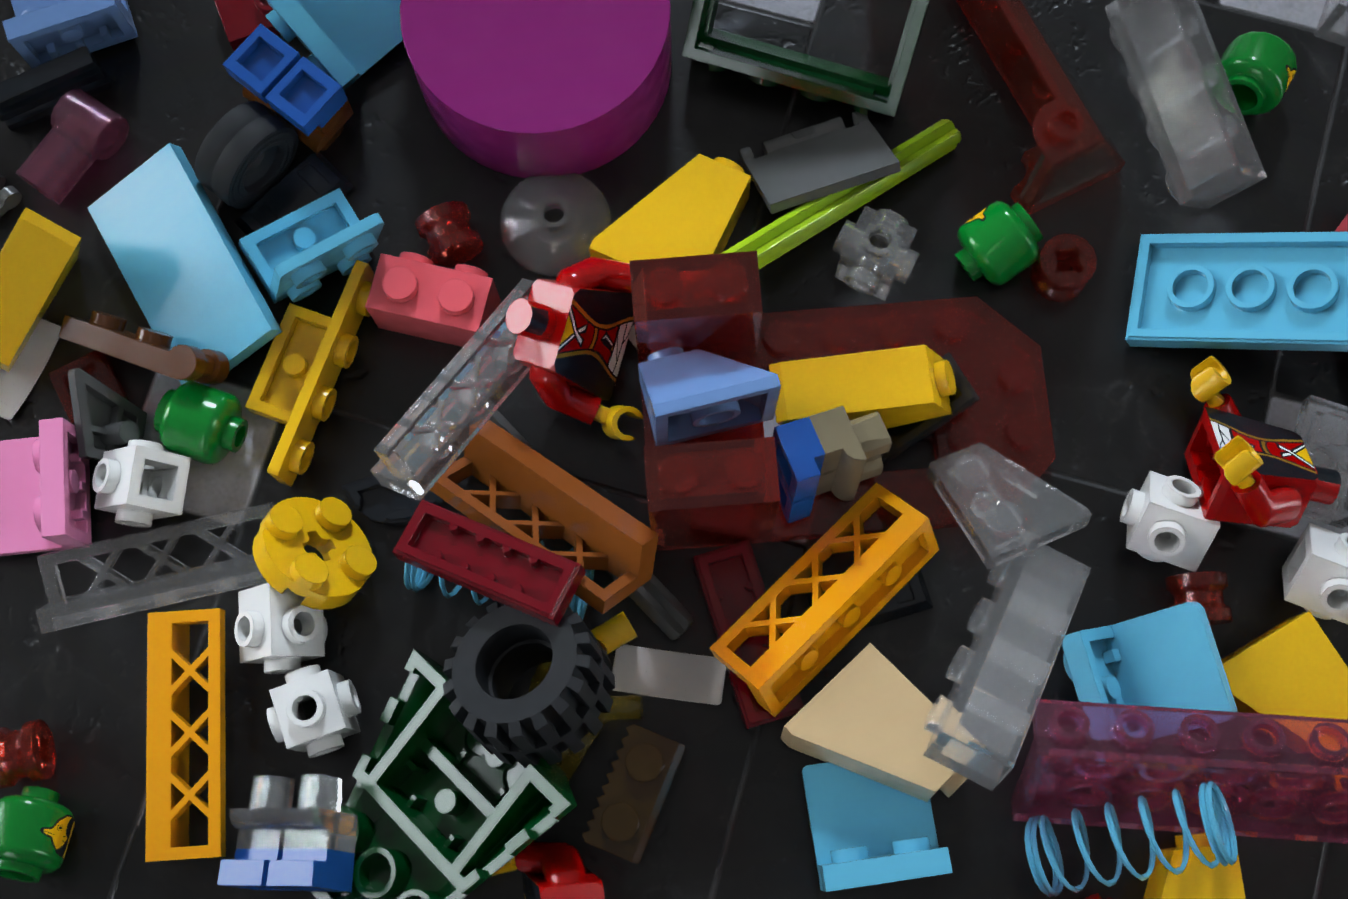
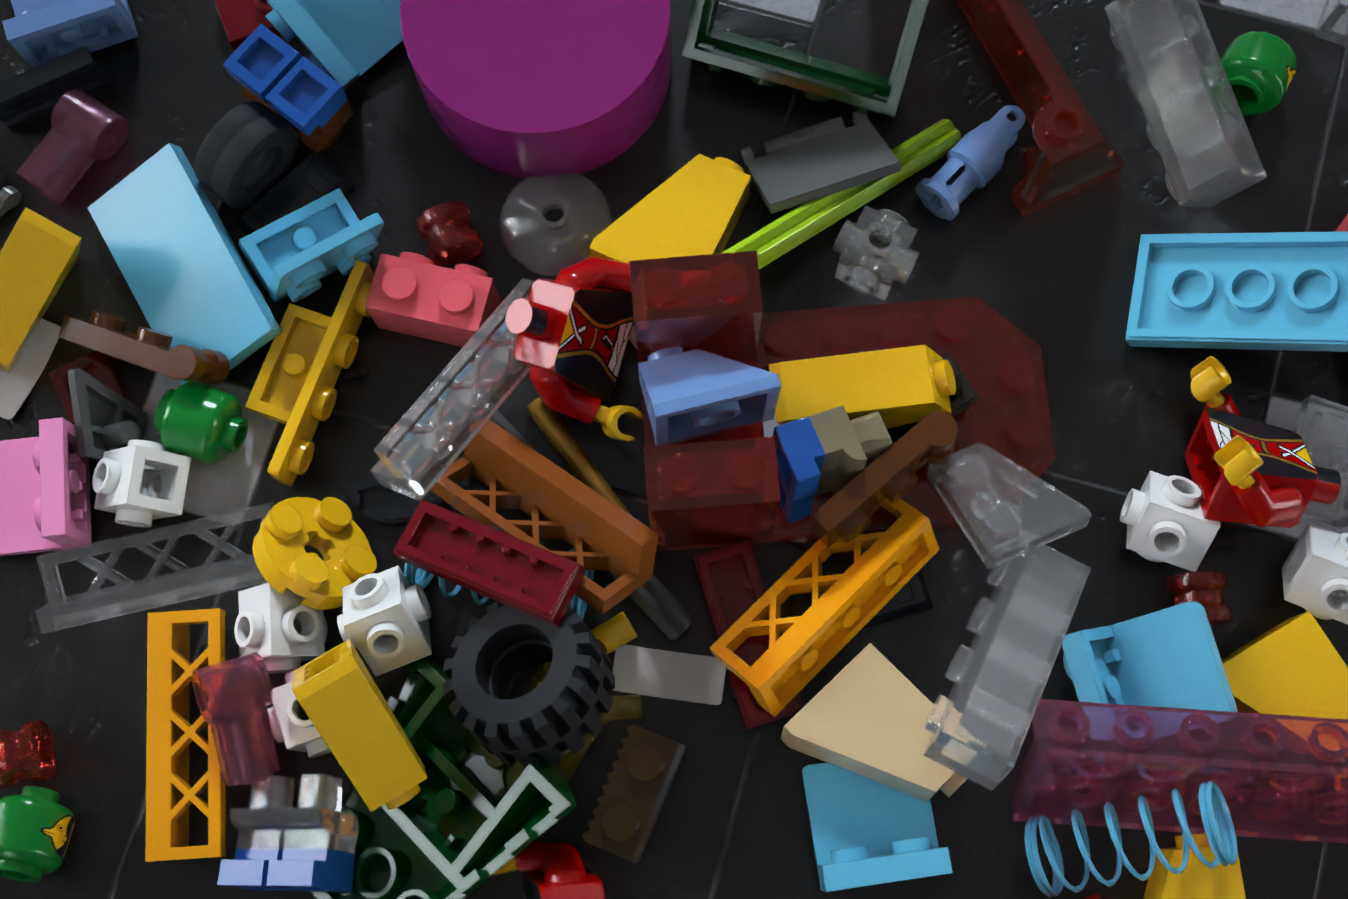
green head [954,201,1044,286] -> none
clear red wheel [1030,233,1097,302] -> none
none -> clear pink piece [192,652,280,787]
none -> yellow slope [292,639,428,812]
none -> white brick [337,566,432,676]
none -> pearl gold bar [526,397,632,516]
none -> reddish brown plate [812,411,958,548]
none -> medium blue piece [916,105,1025,221]

